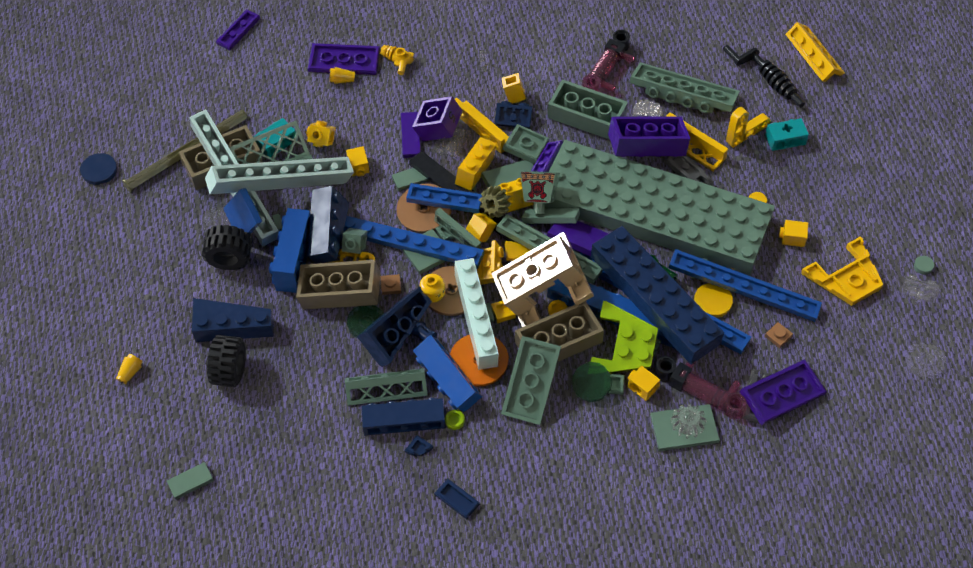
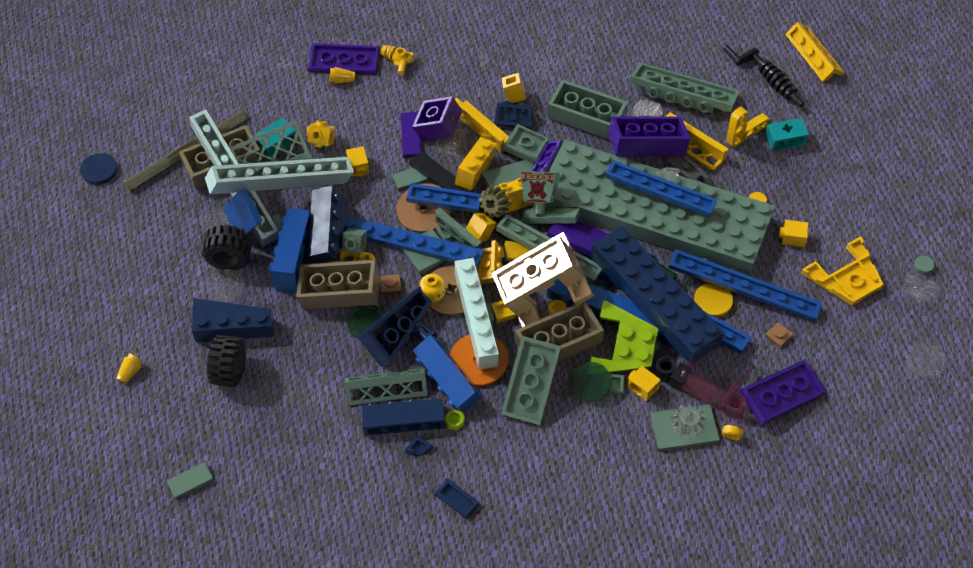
dark purple tile [216,9,261,51] -> none
clear pink piece [582,30,635,92] -> none
none -> clear tile [207,269,246,303]
none -> blue plate [605,160,718,218]
none -> clear tile [655,167,680,183]
none -> yellow tile [722,425,743,441]

